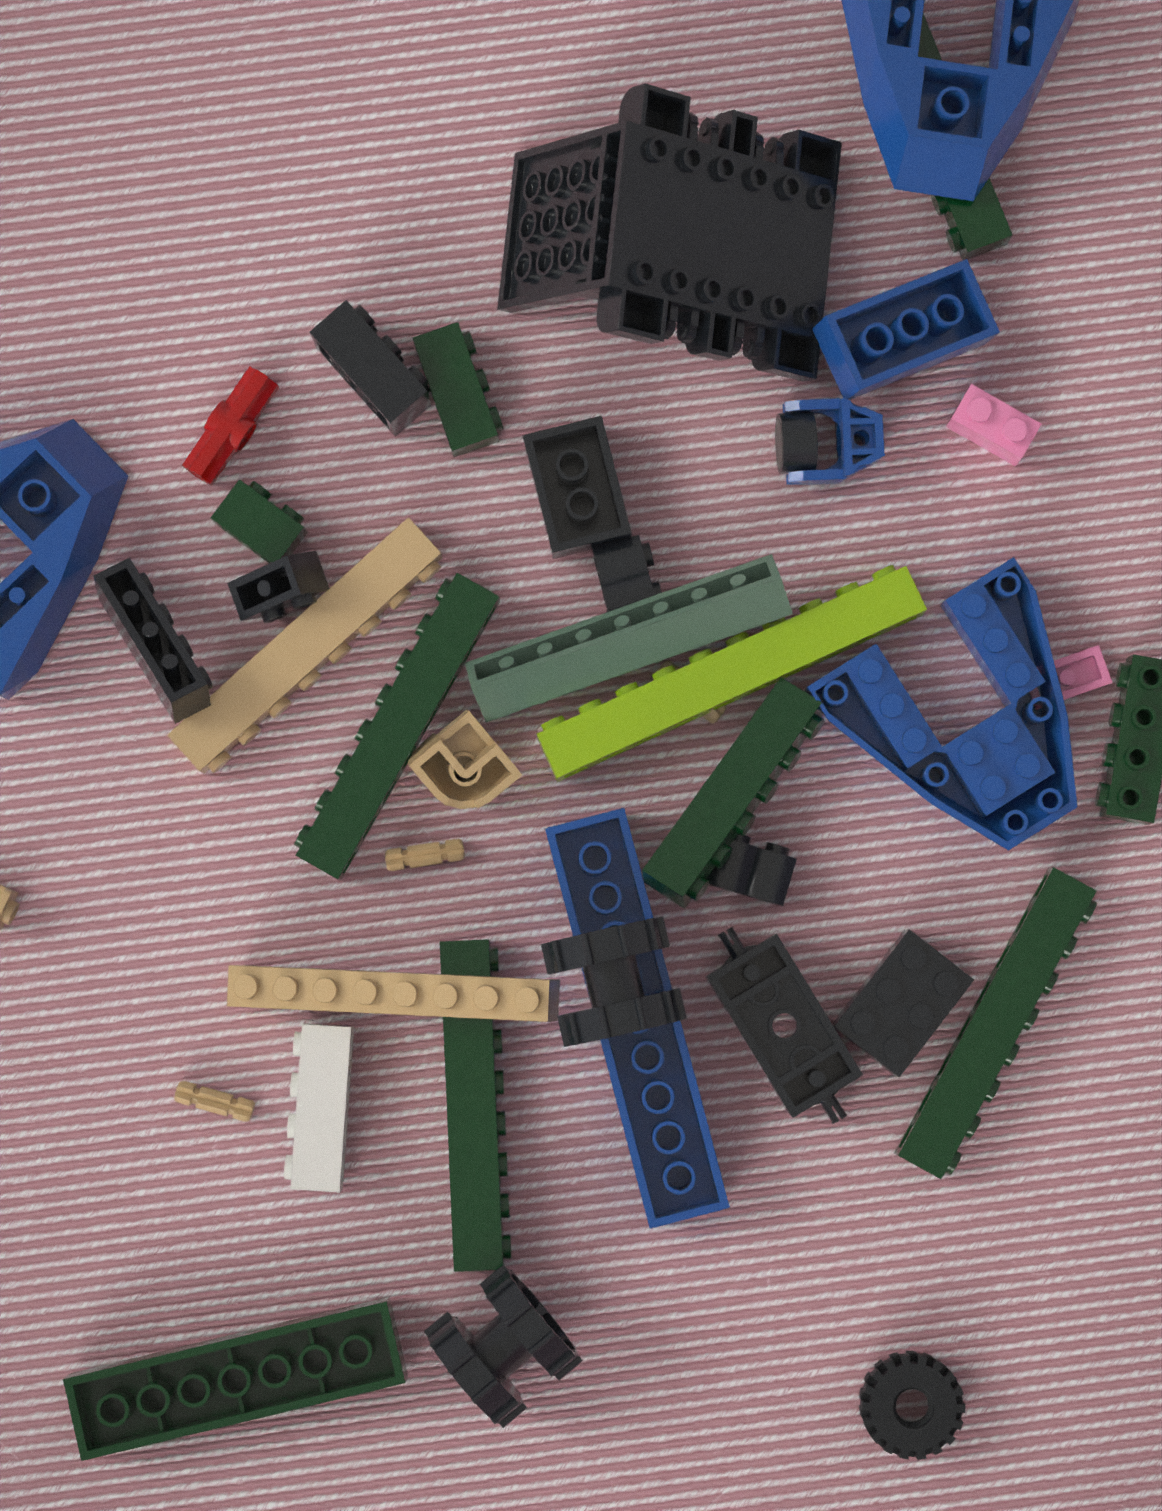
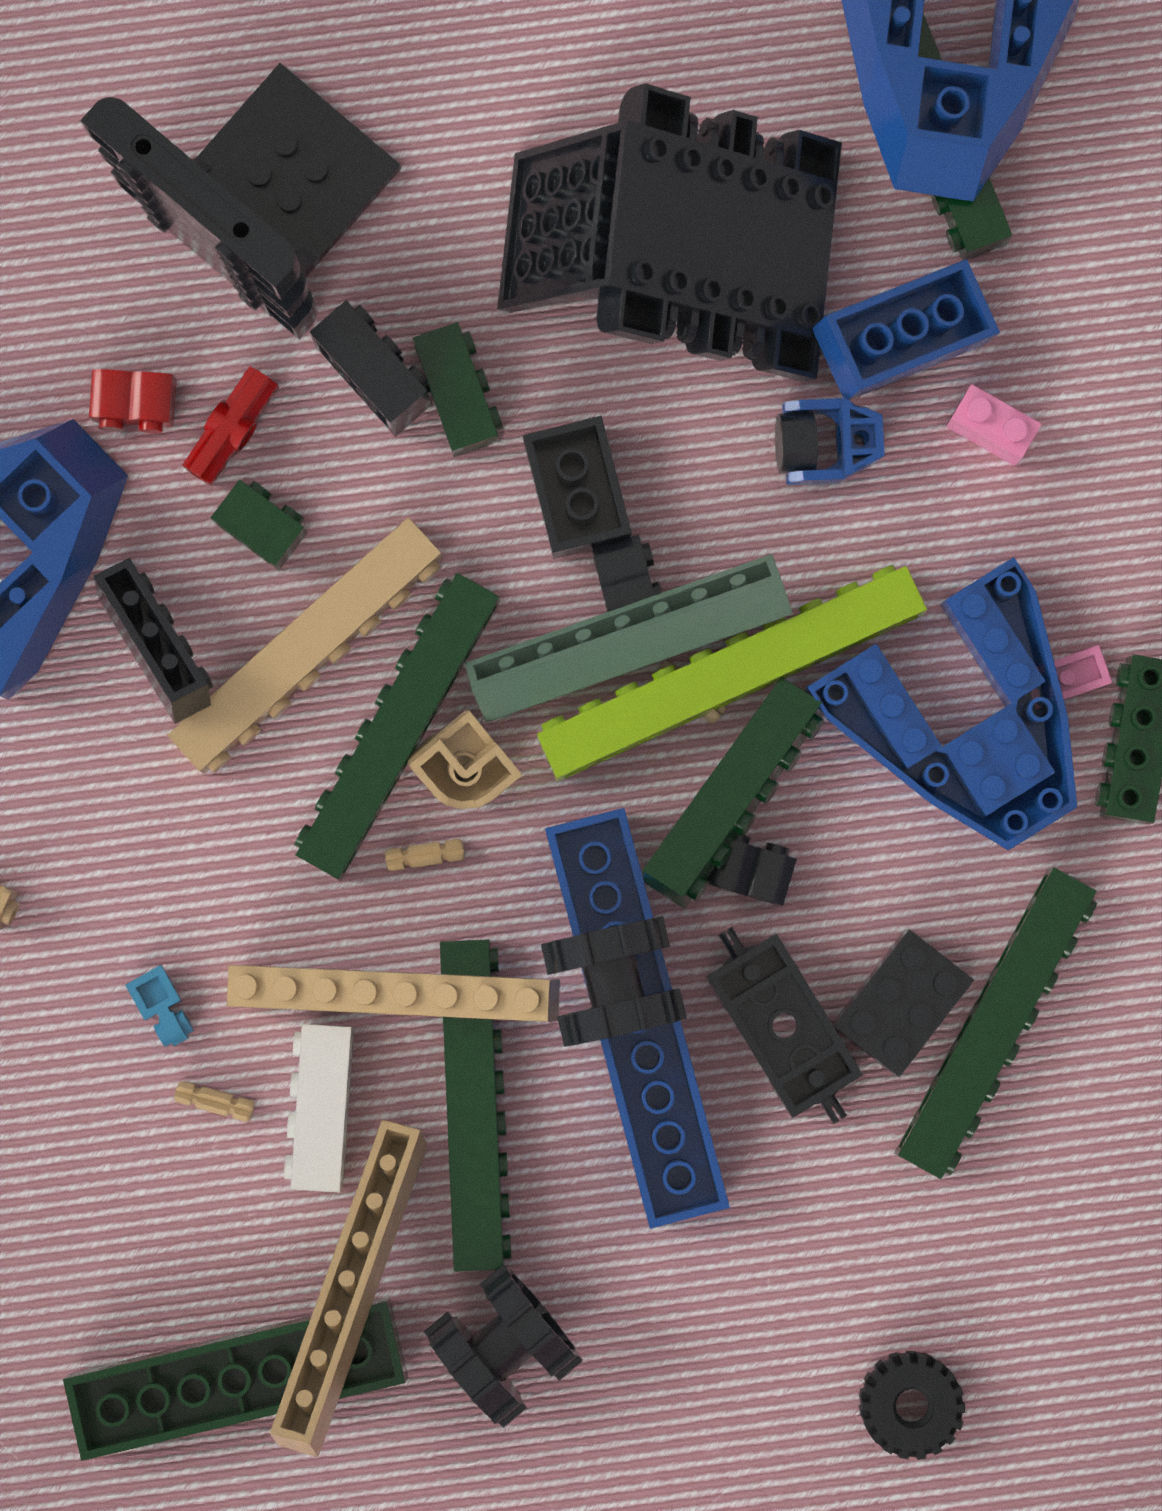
black brick [227,551,330,623] -> none
none -> black bracket [80,63,401,340]
none -> red brick [89,369,177,434]
none -> dark azure plate [125,965,194,1047]
none -> tan brick [270,1119,427,1457]

